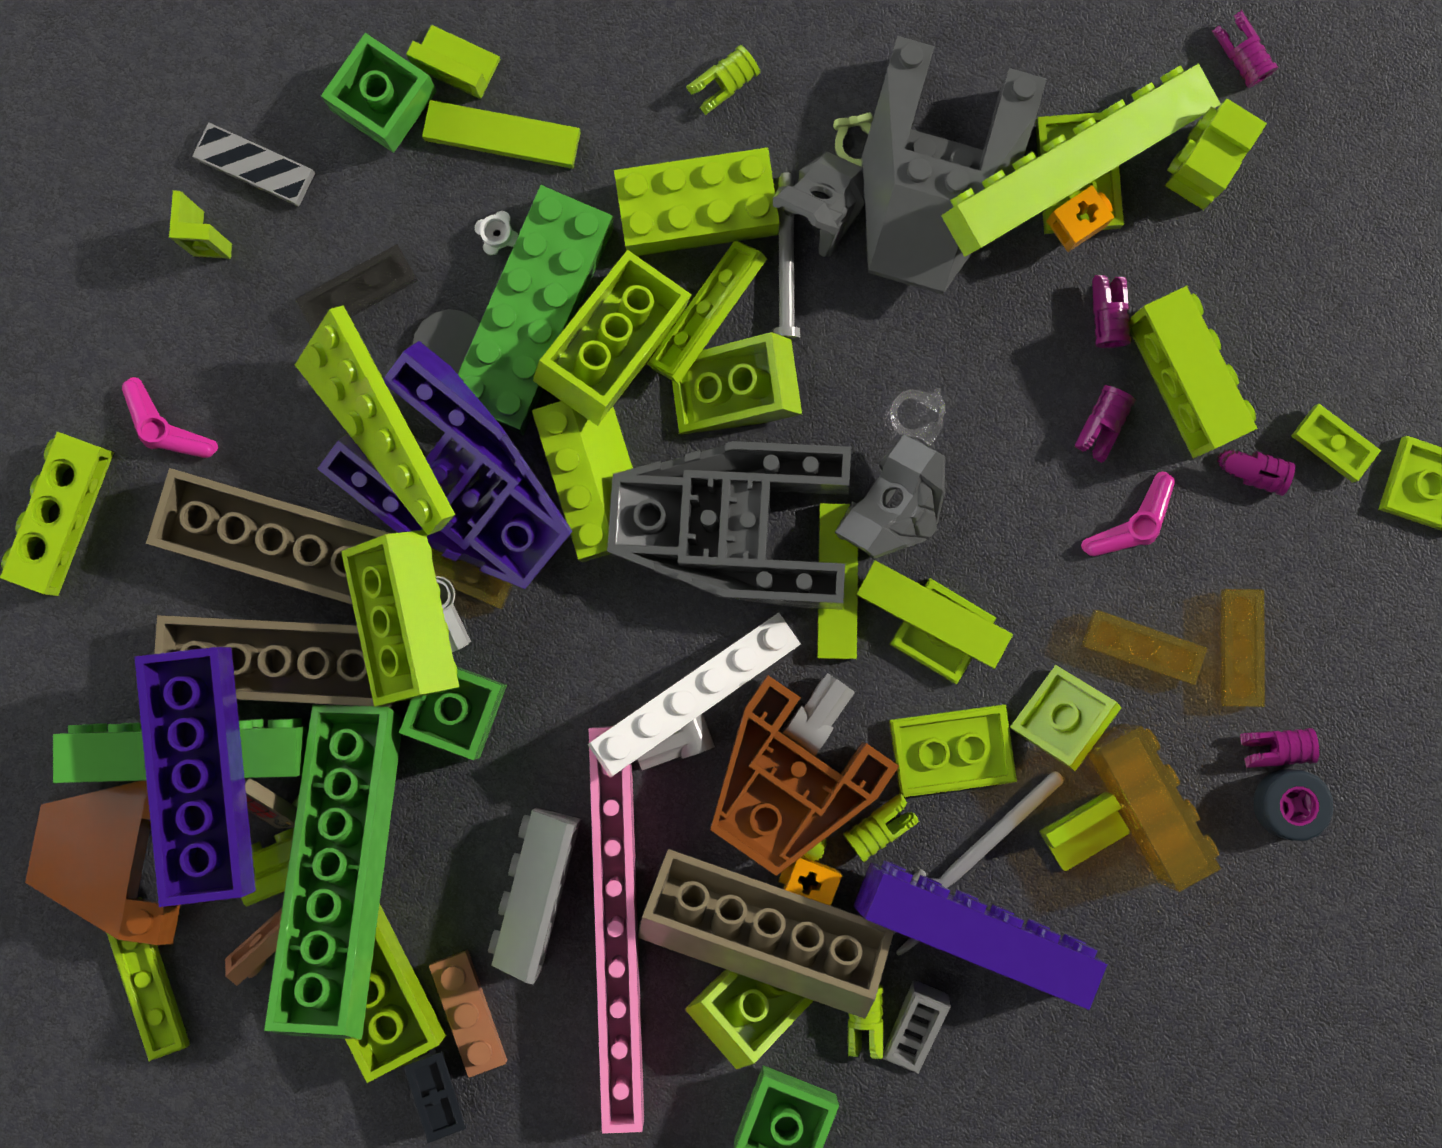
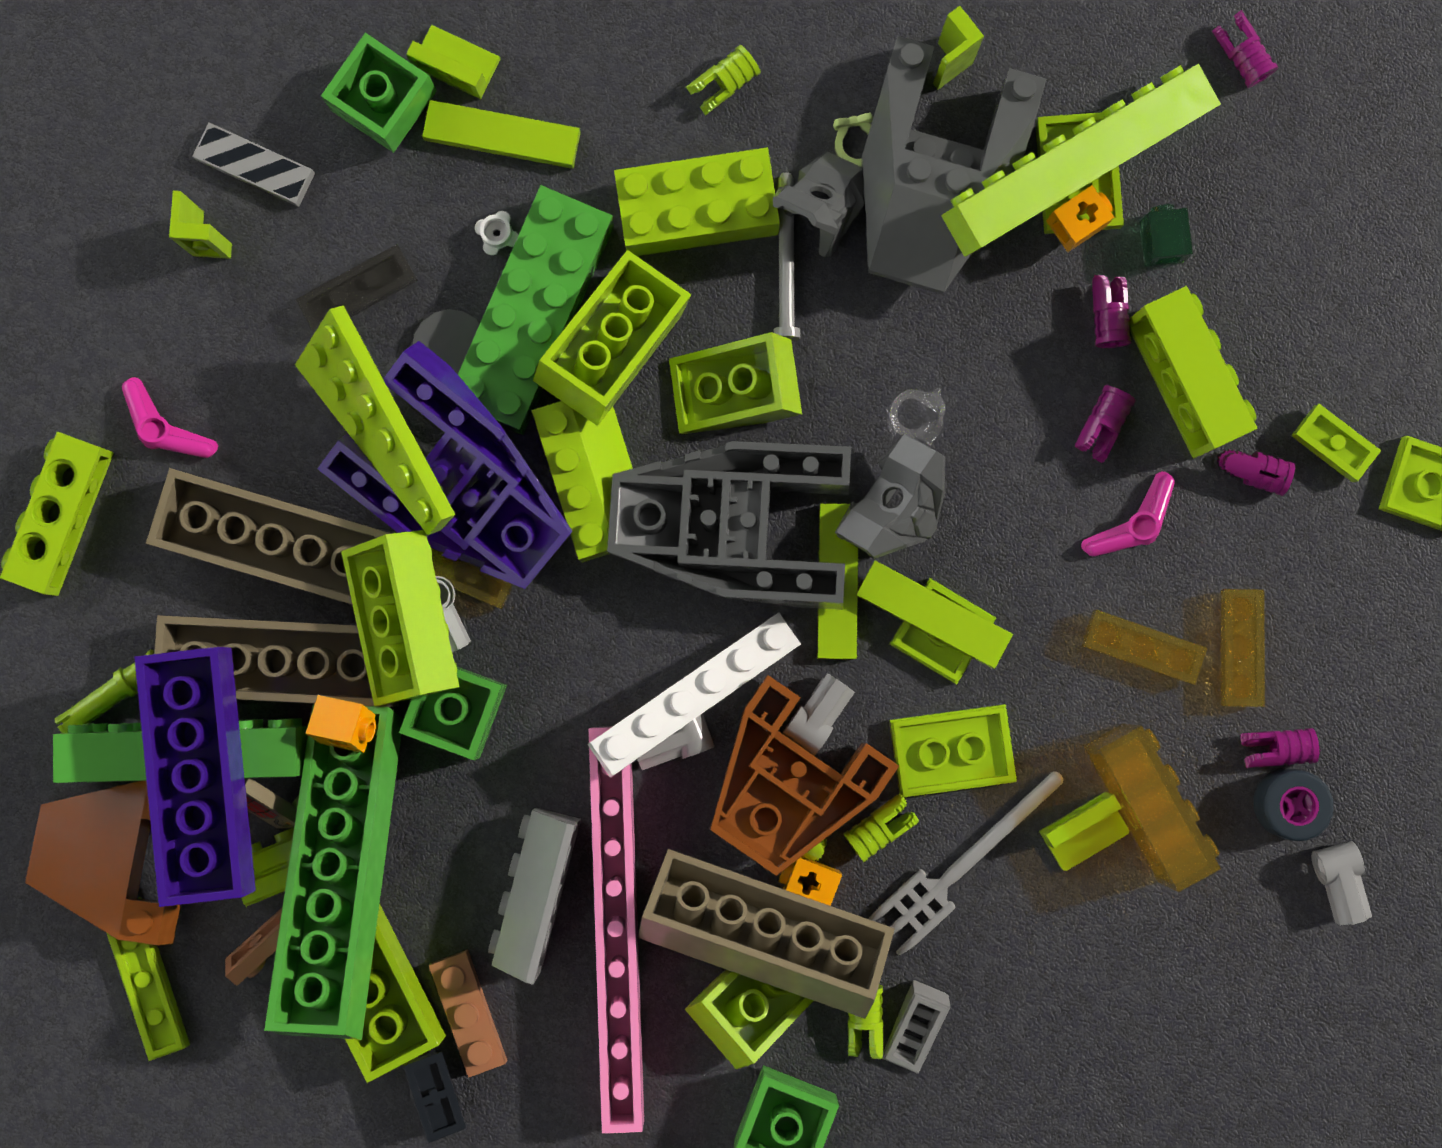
lime tile [647,240,767,384] -> none
dark purple brick [853,860,1107,1010] -> none
lime plate [1010,665,1121,771] -> none
lime brick [1165,98,1267,210] -> none
none -> lime pin [55,649,155,733]
none -> light orange brick [305,695,376,753]
none -> lime panel [933,6,984,90]
none -> clear green brick [1140,204,1193,267]
none -> light grey piece [1311,841,1372,926]

